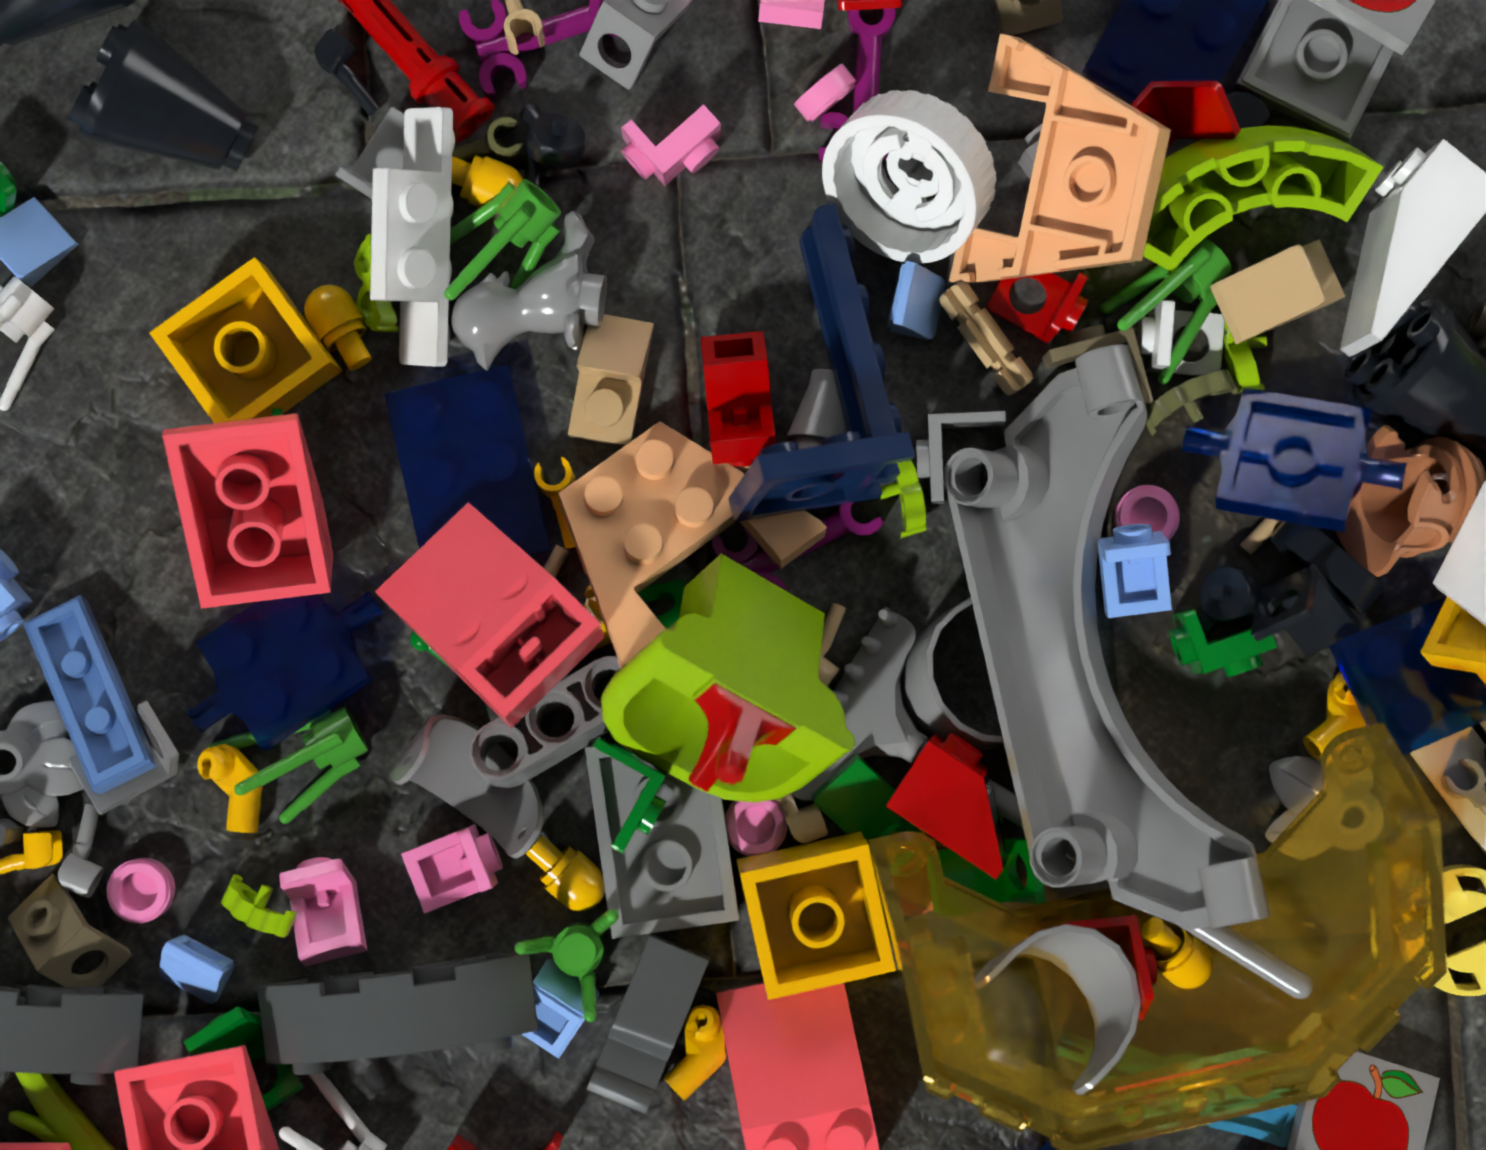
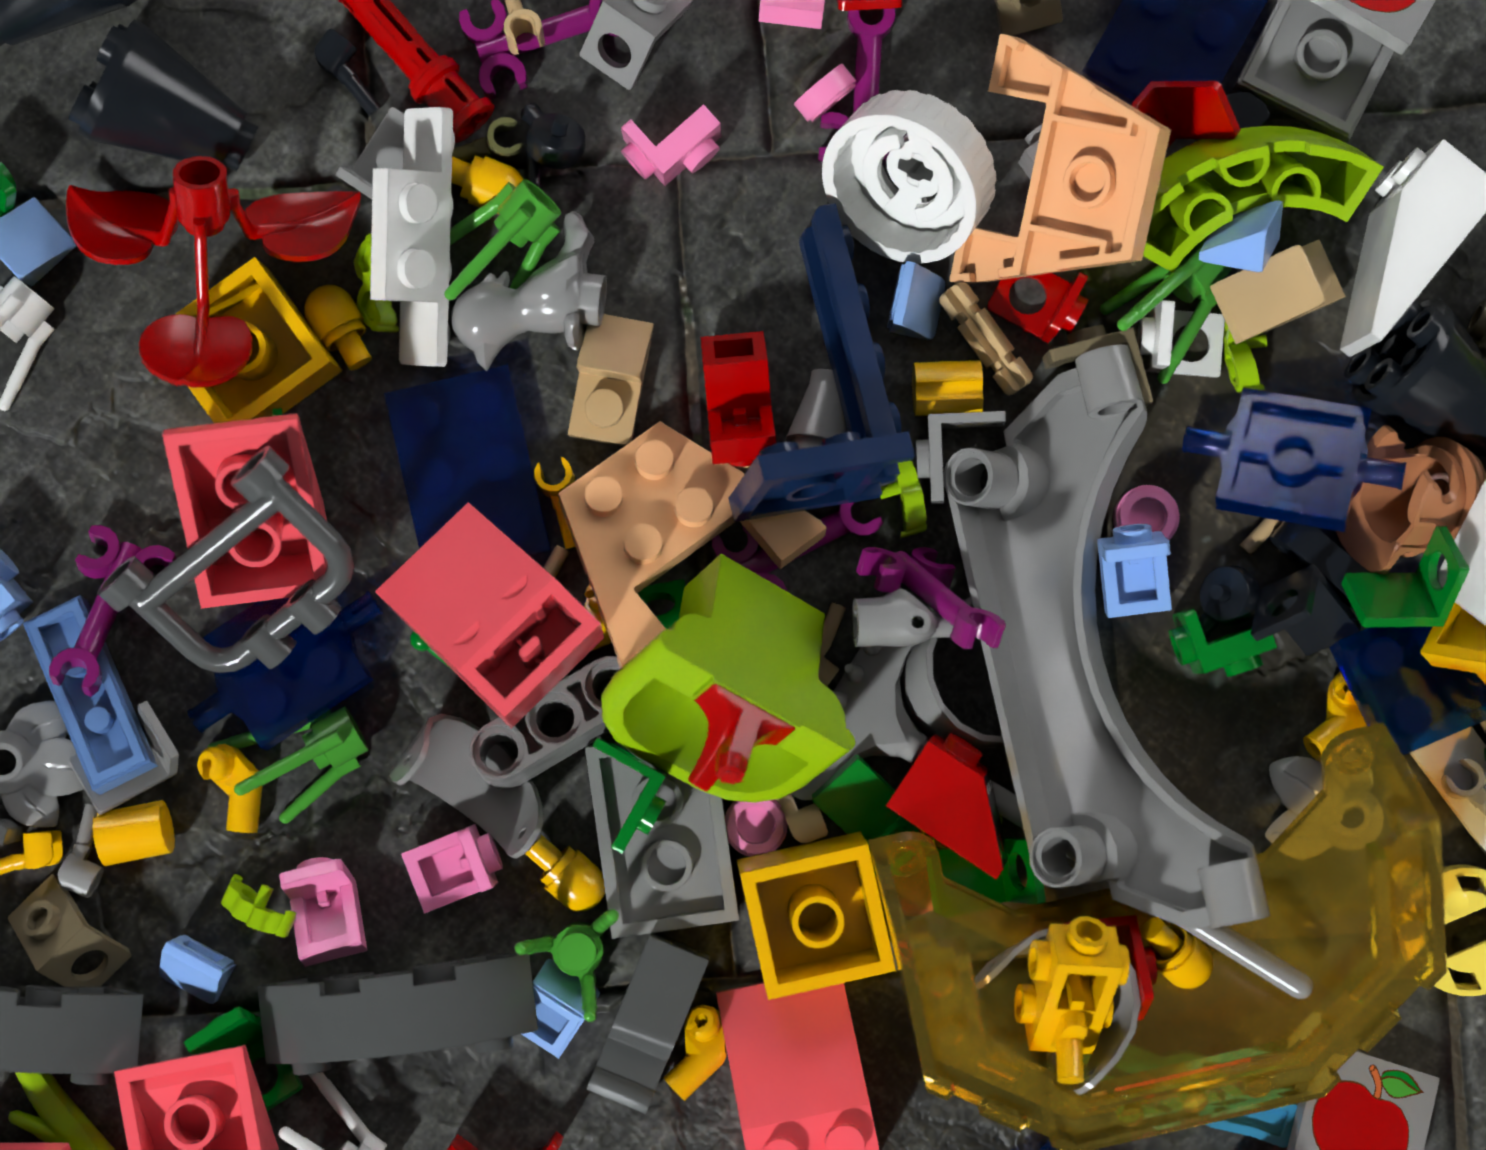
bright pink tile [107,858,175,923] -> none
olive piece [1146,369,1240,436] -> none
none -> magenta bar [49,525,176,697]
none -> red plant [66,156,361,388]
none -> yellow piece [92,800,175,866]
none -> dark grey bar [97,446,354,673]
none -> light grey piece [852,588,953,647]
none -> magenta bar [856,547,1006,649]
none -> yellow piece [912,360,984,416]
none -> yellow brick [1014,916,1130,1084]
none -> light blue slope [1199,200,1283,273]
none -> green bracket [1341,526,1469,627]

